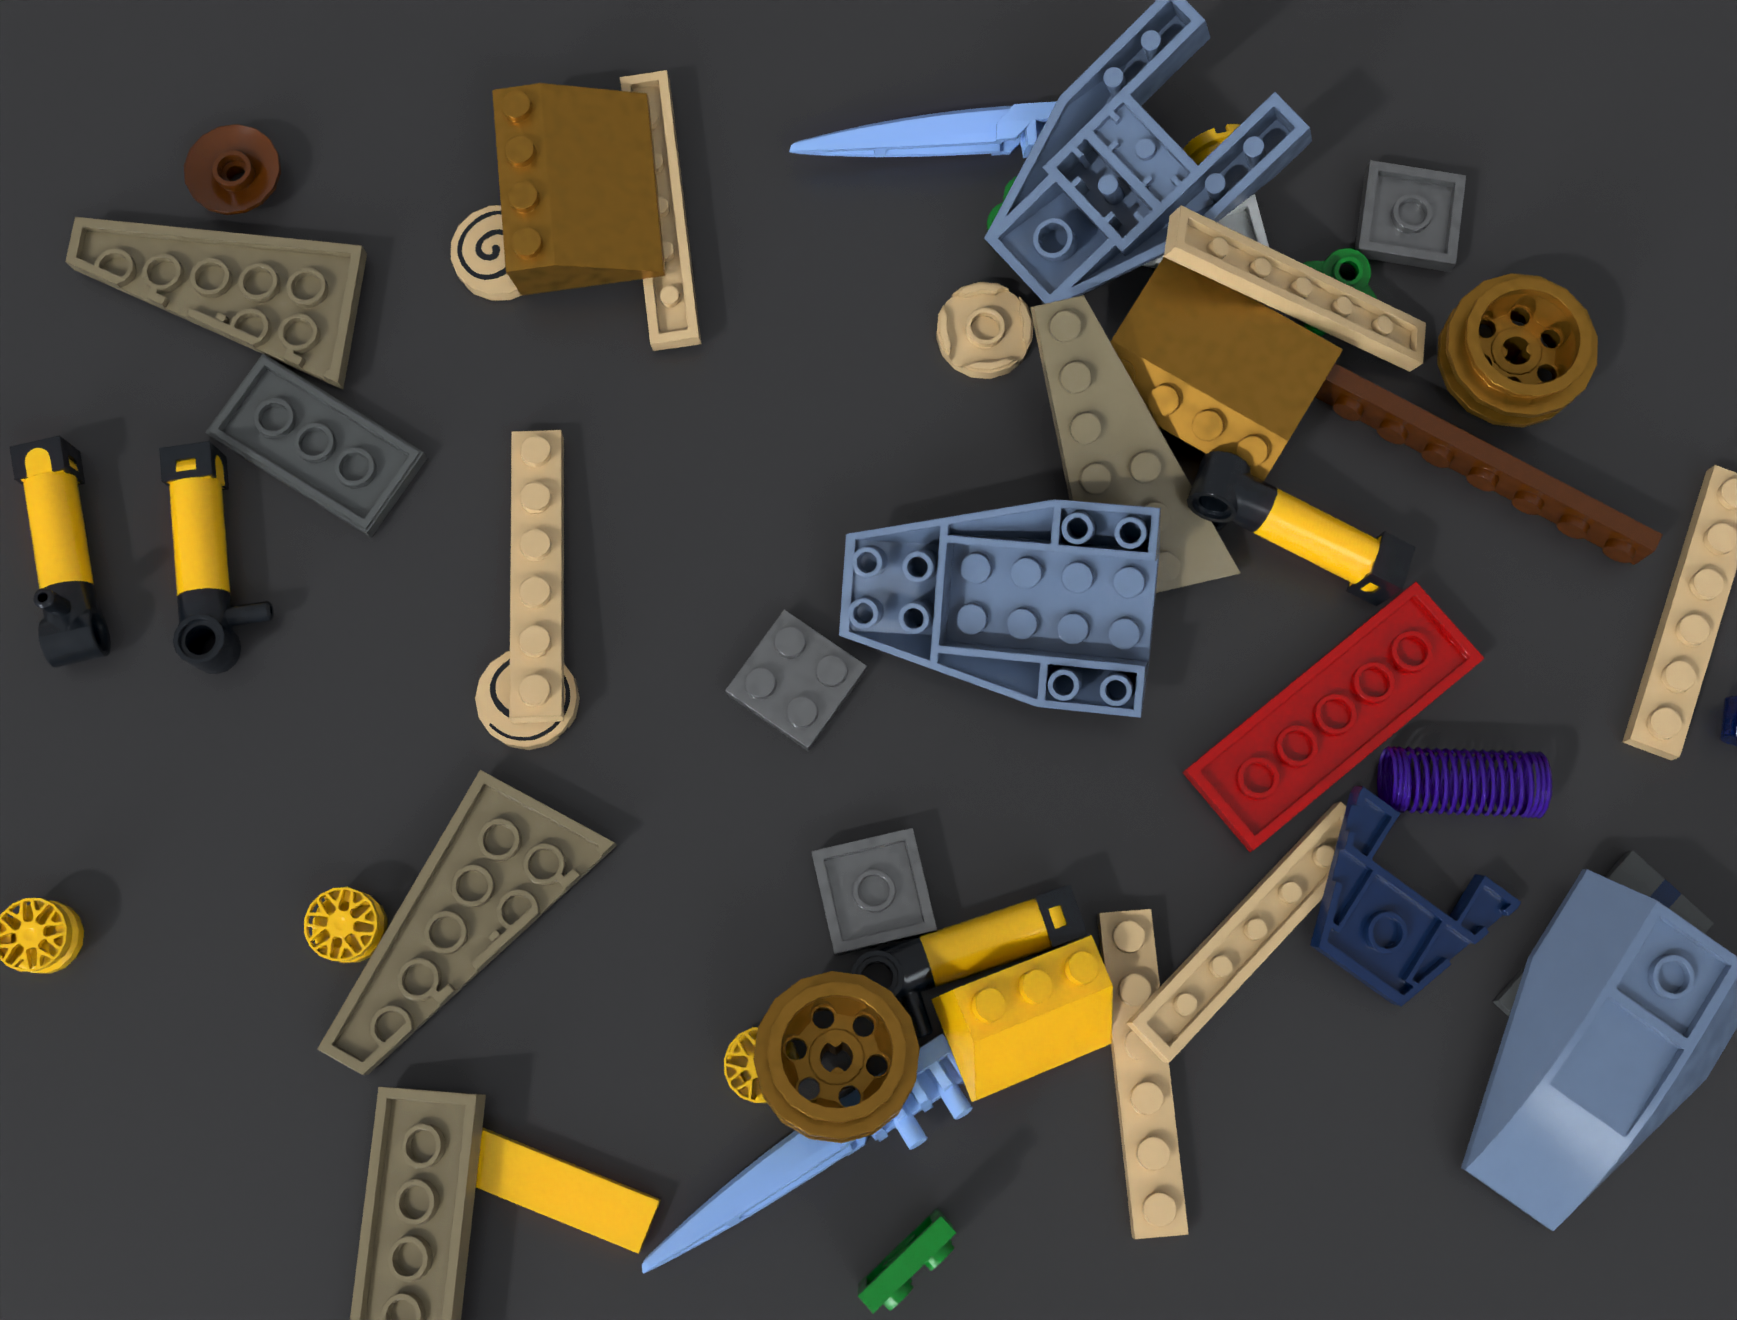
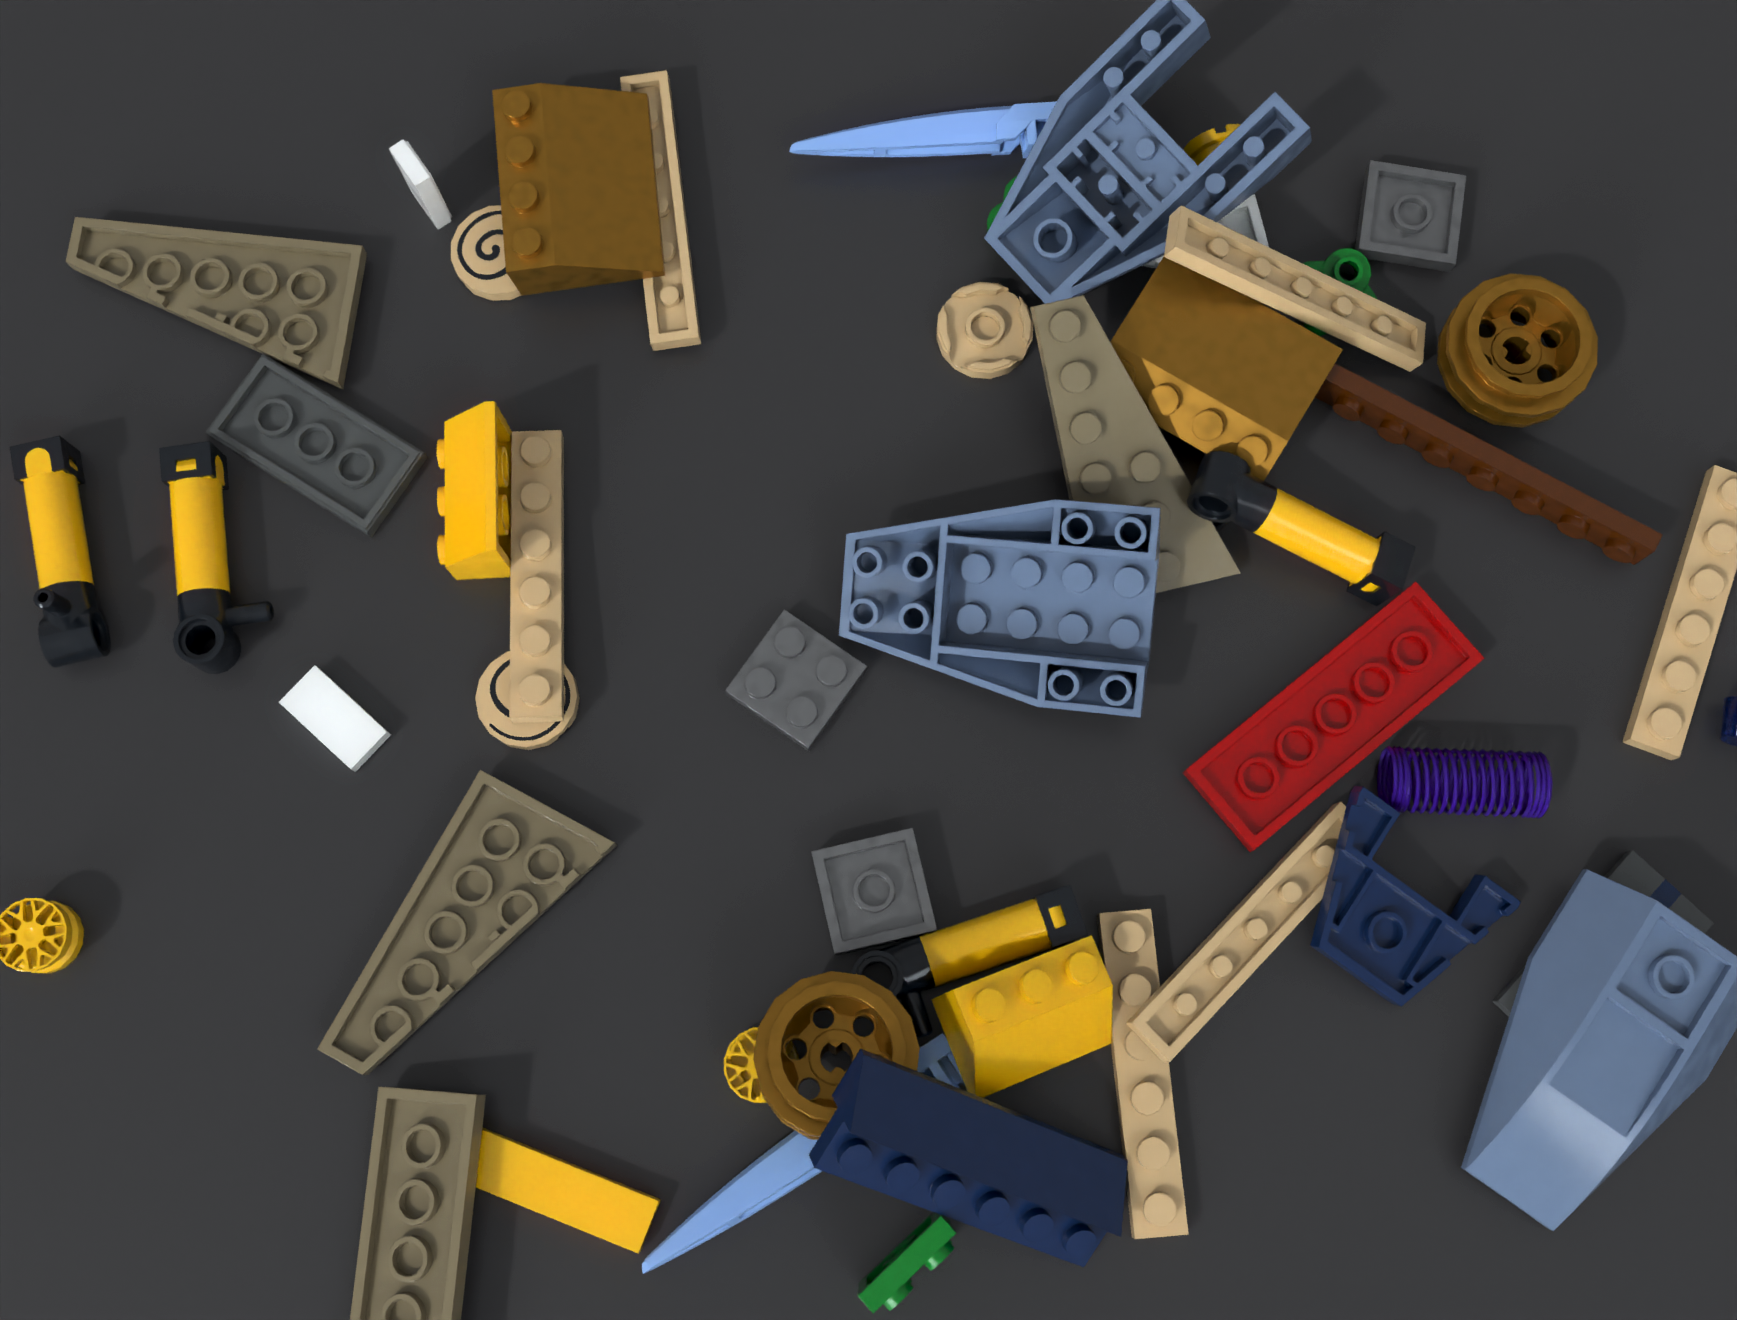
reddish brown dish [184,124,281,215] -> none
yellow wheel [304,887,387,963] -> none
none -> white tile [279,665,391,772]
none -> white tile [389,139,452,230]
none -> yellow slope [437,401,512,580]
none -> dark blue slope [809,1049,1128,1267]

